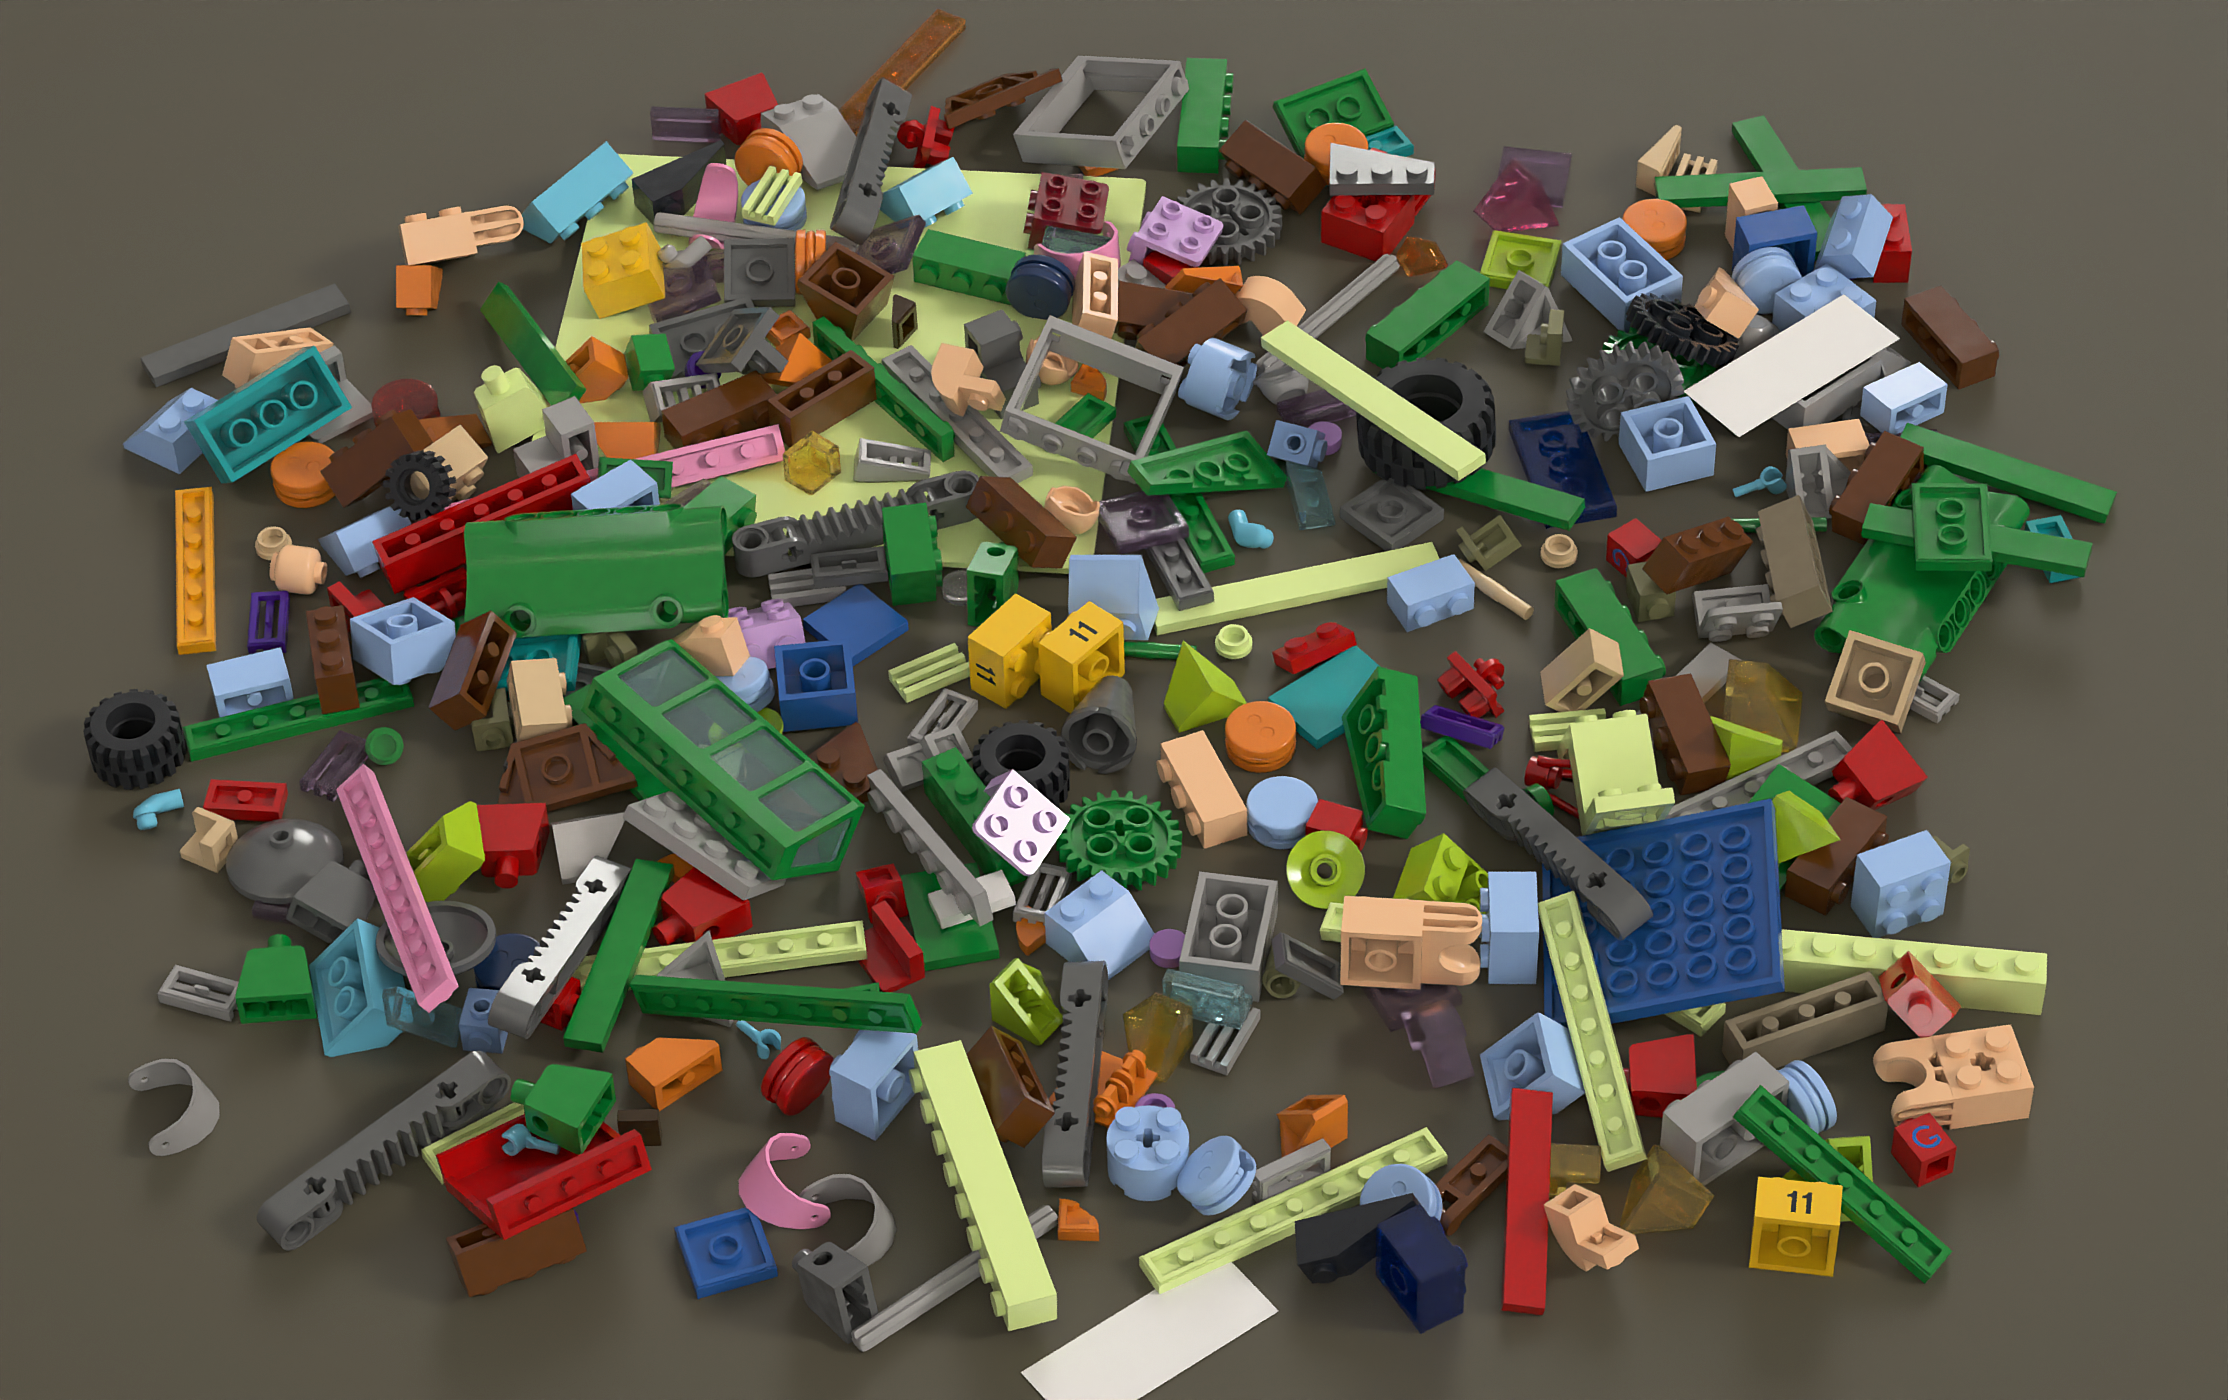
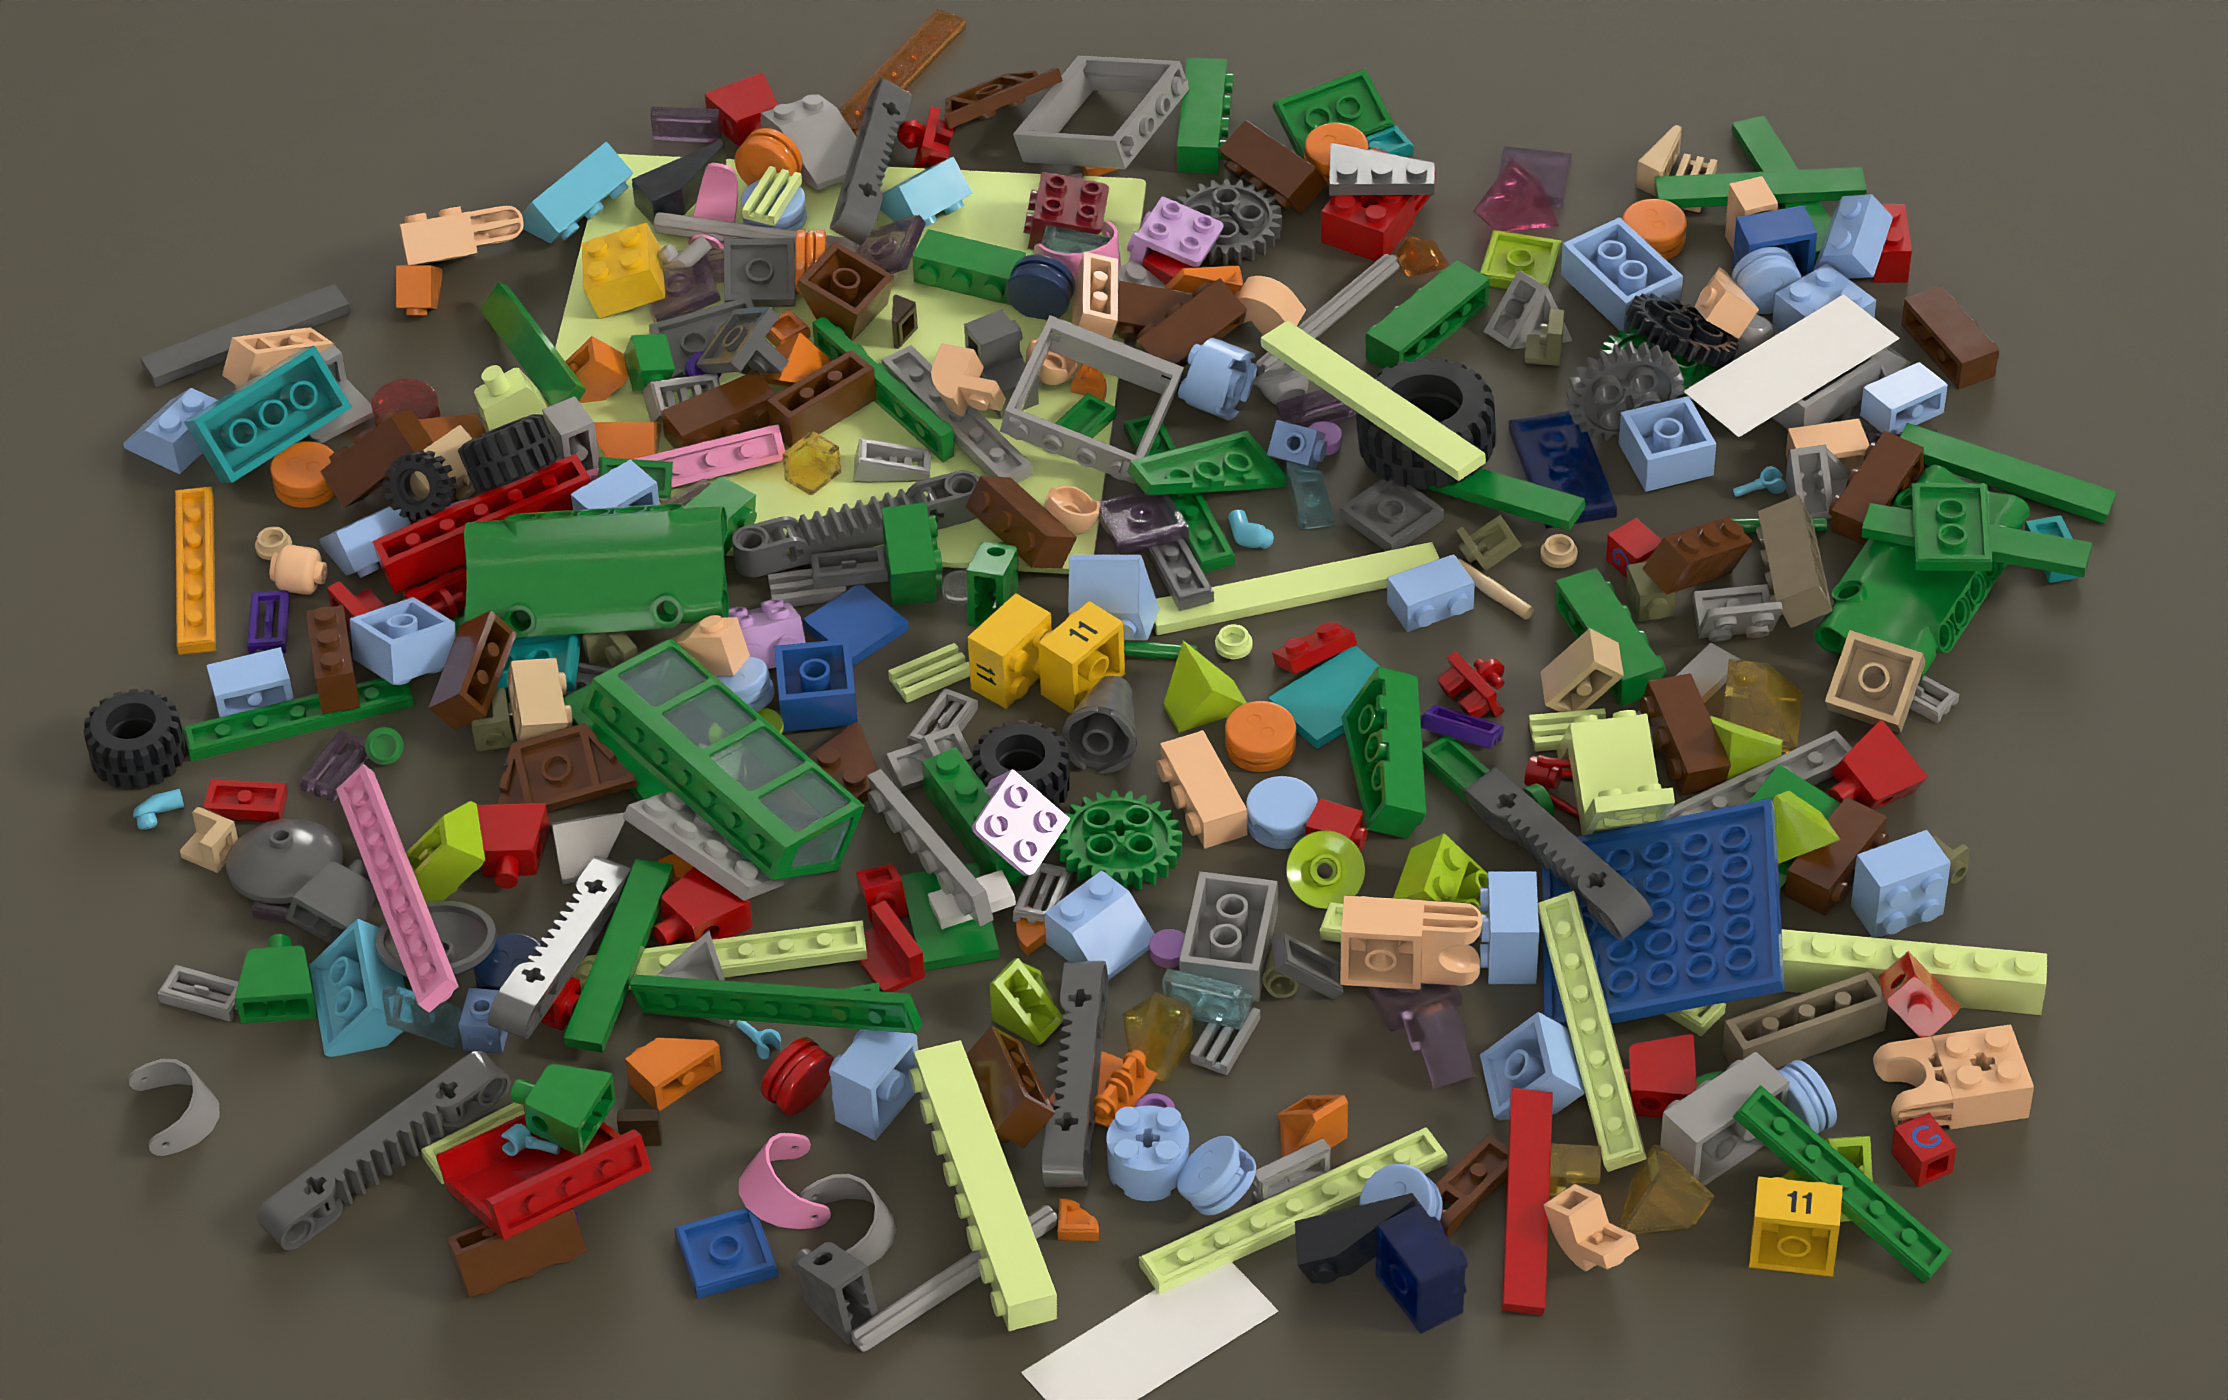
none -> black tyre [458,414,560,492]

